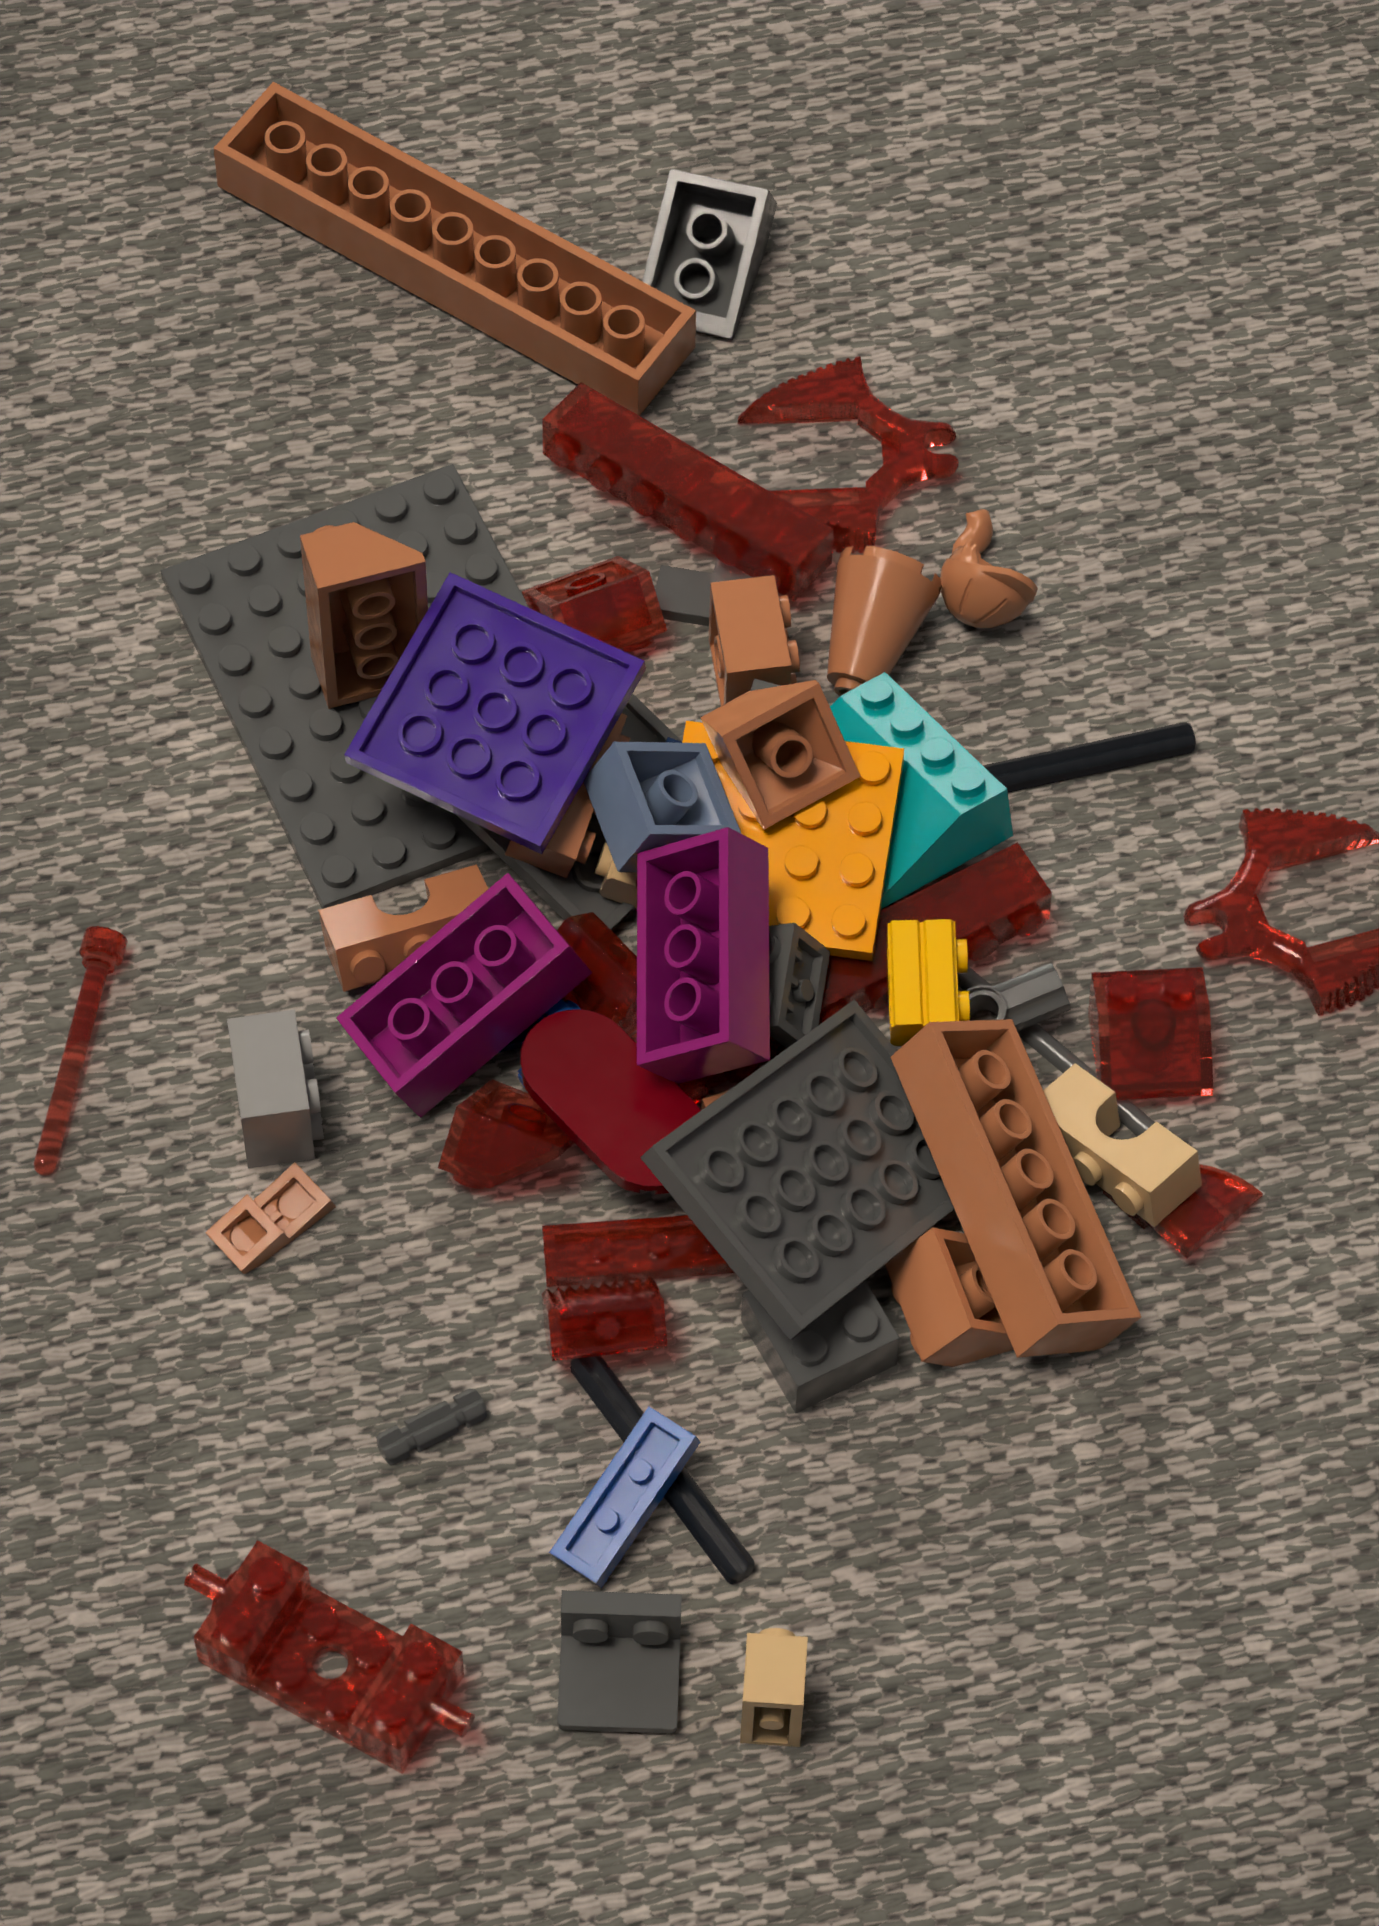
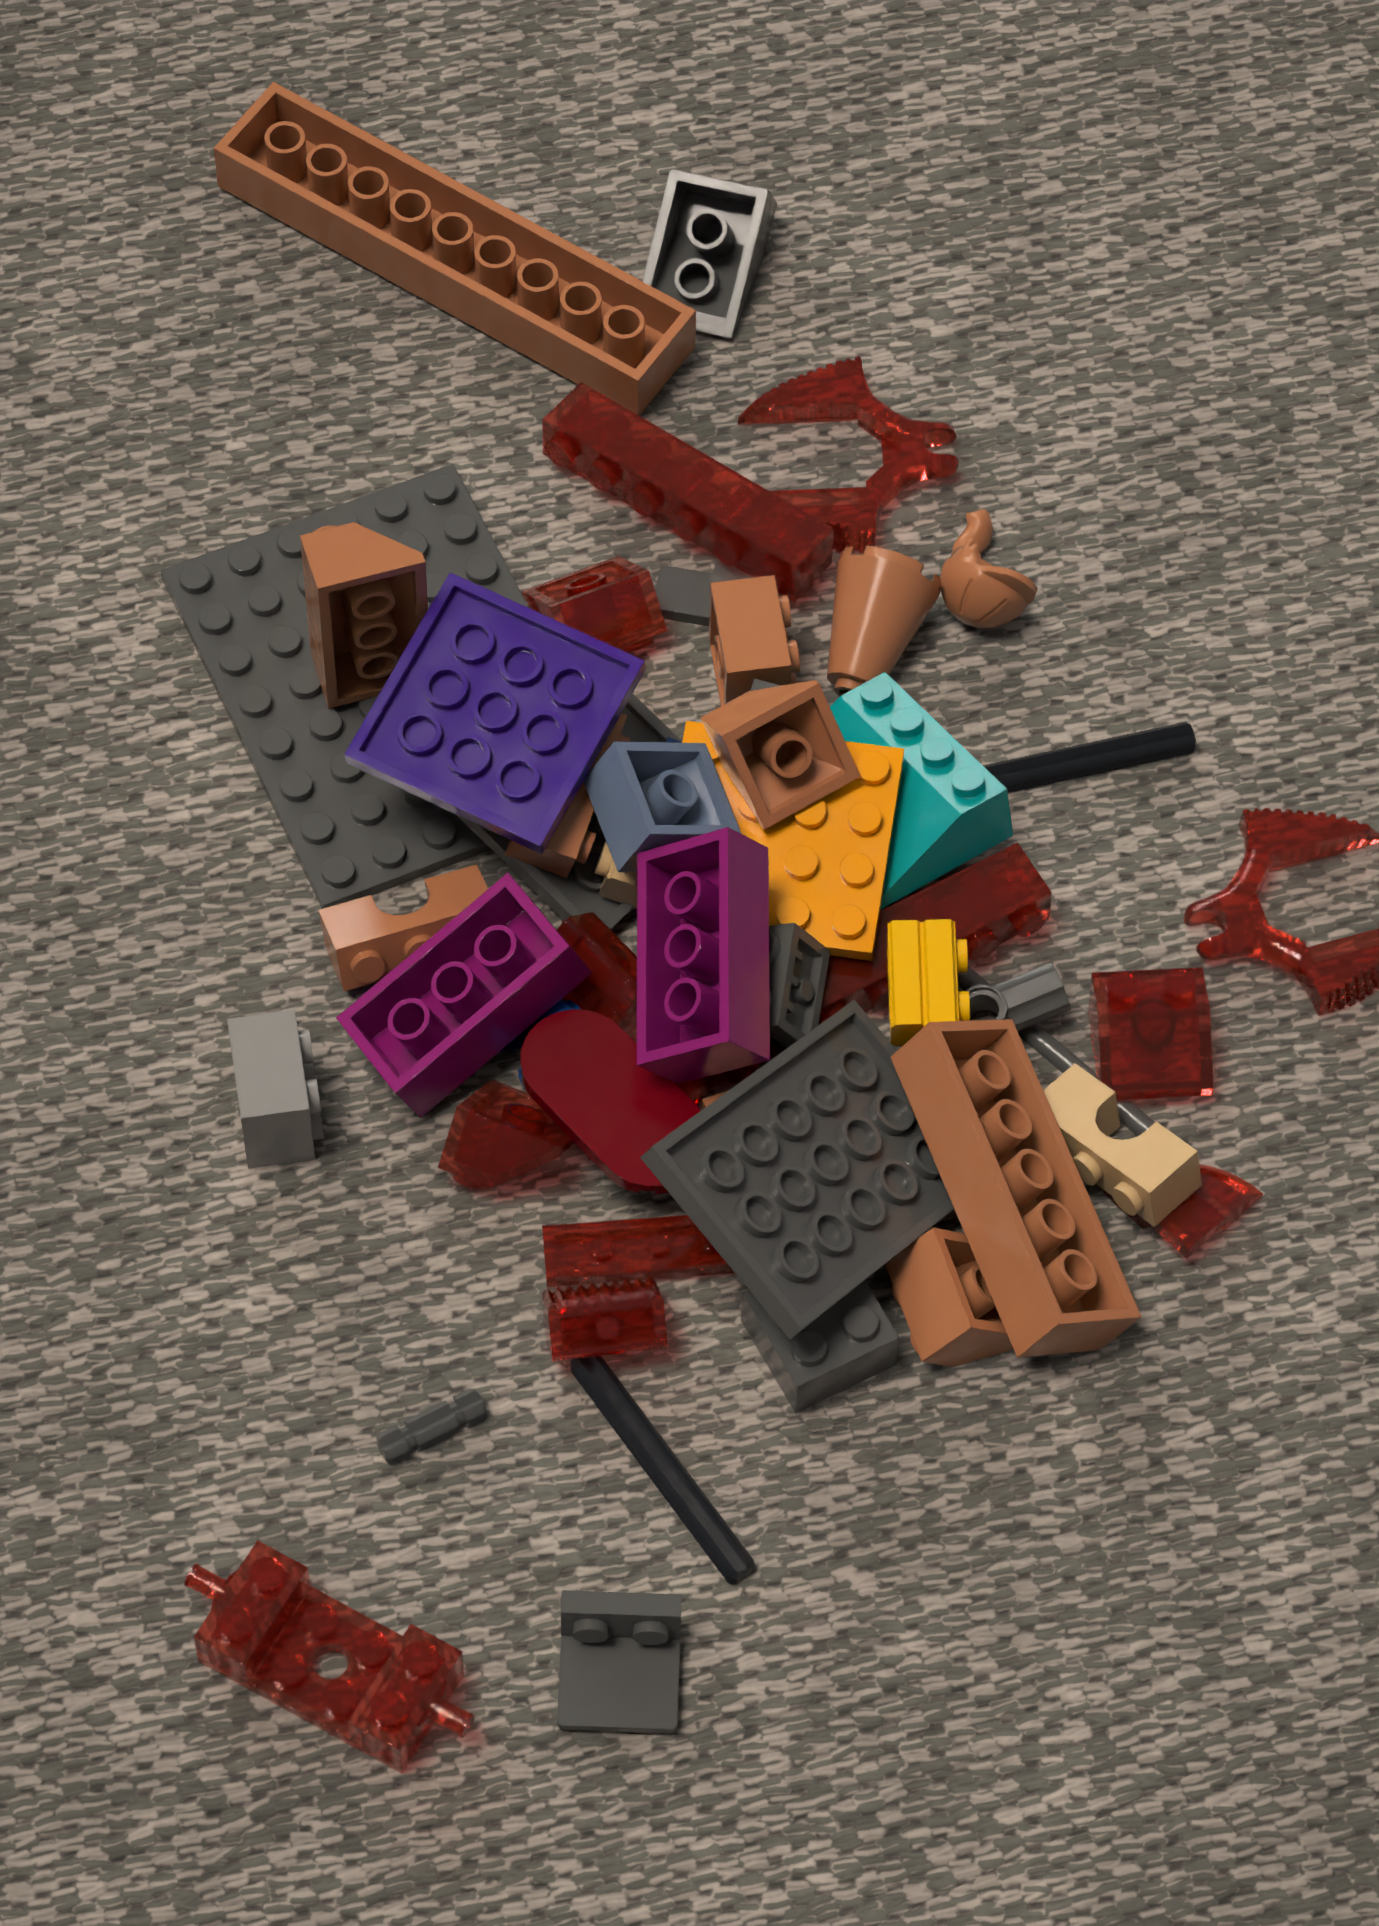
clear red piece [34,926,128,1176] -> none
nougat slope [205,1162,336,1274] -> none
plate [549,1406,701,1588] -> none
tan brick [740,1628,808,1747] -> none

